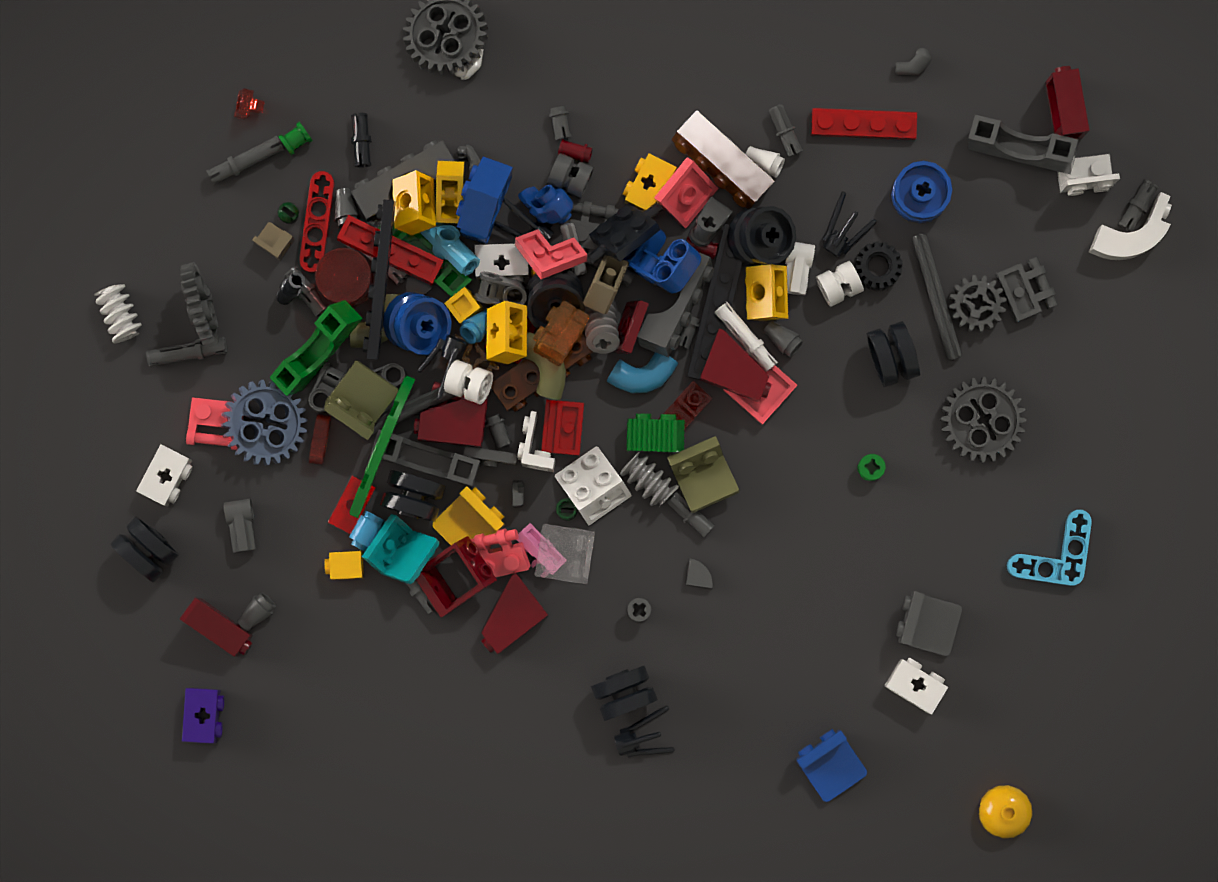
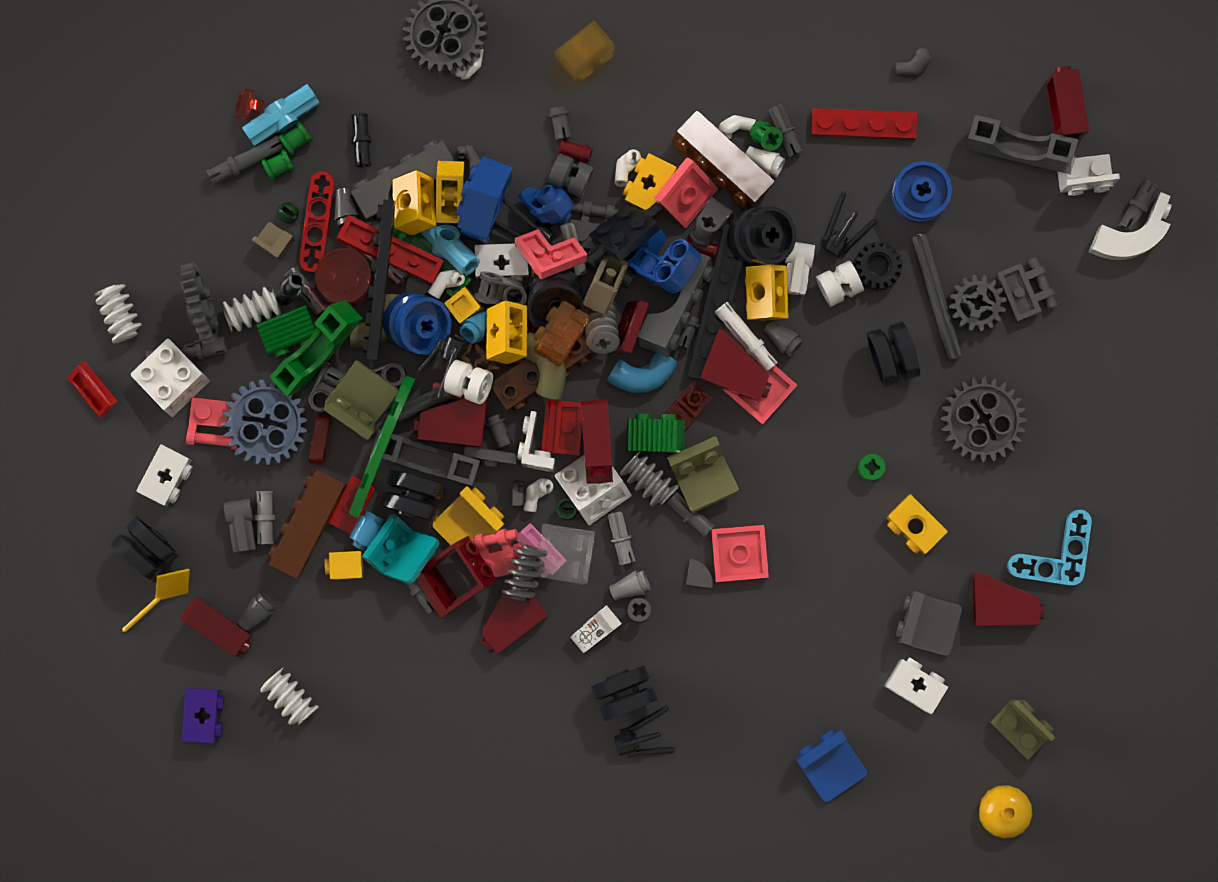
none -> red plate [68,361,118,418]
none -> yellow piece [122,568,190,632]
none -> white bracket [131,339,210,417]
none -> white piece [223,287,282,332]
none -> medium azure piece [242,84,320,147]
none -> light grey pin [254,491,275,544]
none -> green brick [256,305,316,358]
none -> white piece [260,667,319,725]
none -> green bush [261,149,295,182]
none -> reddish brown brick [267,470,347,579]
none -> white arm [428,269,465,299]
none -> dark grey piece [501,543,548,603]
none -> white arm [523,478,553,512]
none -> clear yellow brick [554,20,614,82]
none -> white leg [570,605,622,653]
none -> dark red slope [581,399,613,484]
none -> light grey axle [608,511,636,565]
none -> light grey cone [609,570,651,600]
none -> white arm [615,149,641,187]
none -> coral plate [711,525,769,582]
none -> white arm [718,115,756,139]
none -> green bush [750,121,783,151]
none -> yellow brick [886,494,948,555]
none -> dark red slope [972,573,1044,626]
none -> olive bracket [989,700,1056,760]

